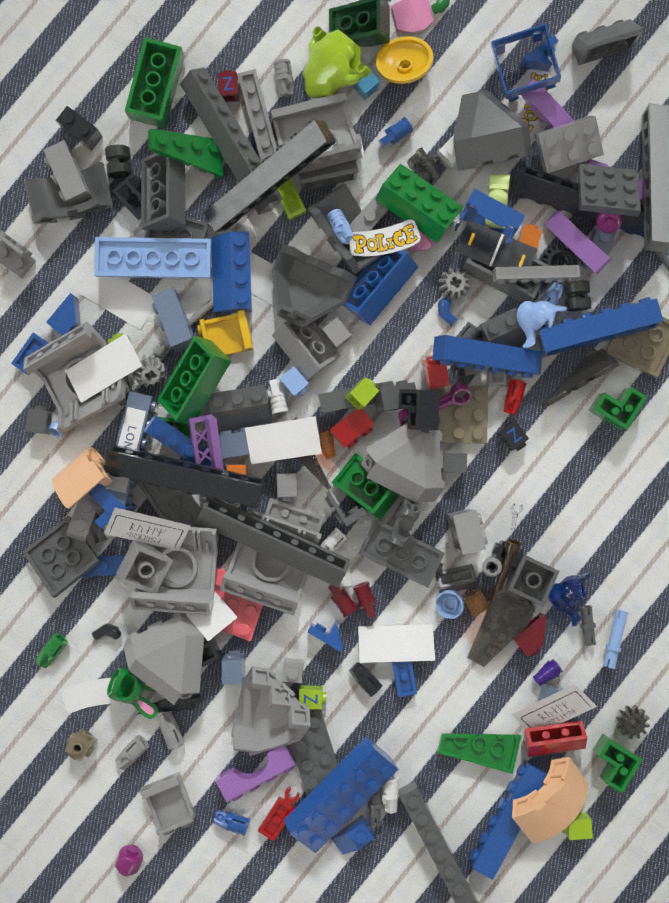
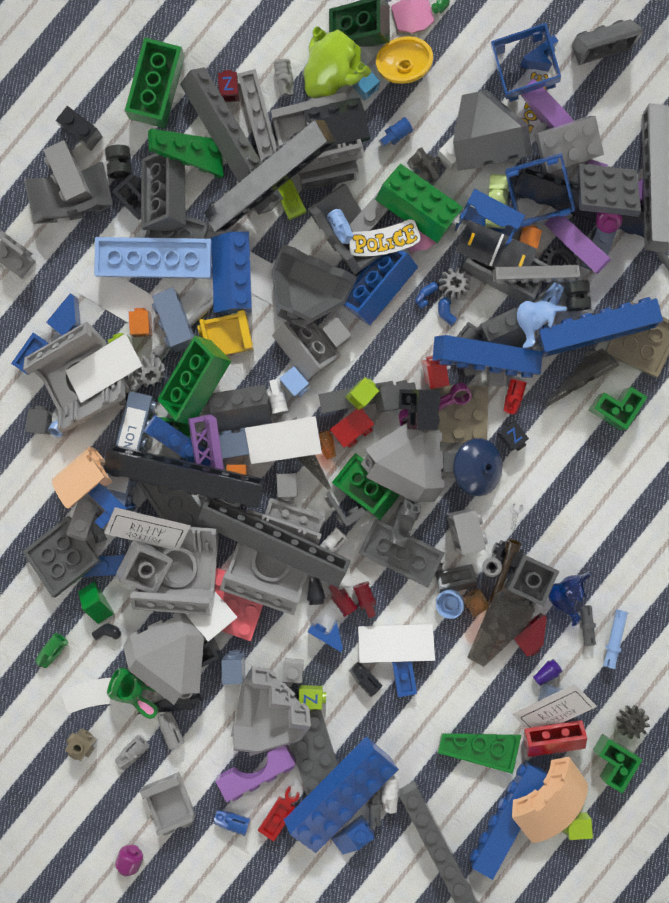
none -> green slope [78,581,115,624]
none -> orange brick [129,308,152,337]
none -> black slope [303,98,370,150]
none -> black cone [307,577,326,605]
none -> blue arm [415,282,438,309]
none -> dark blue dish [453,438,503,496]
none -> blue piece [505,153,575,228]

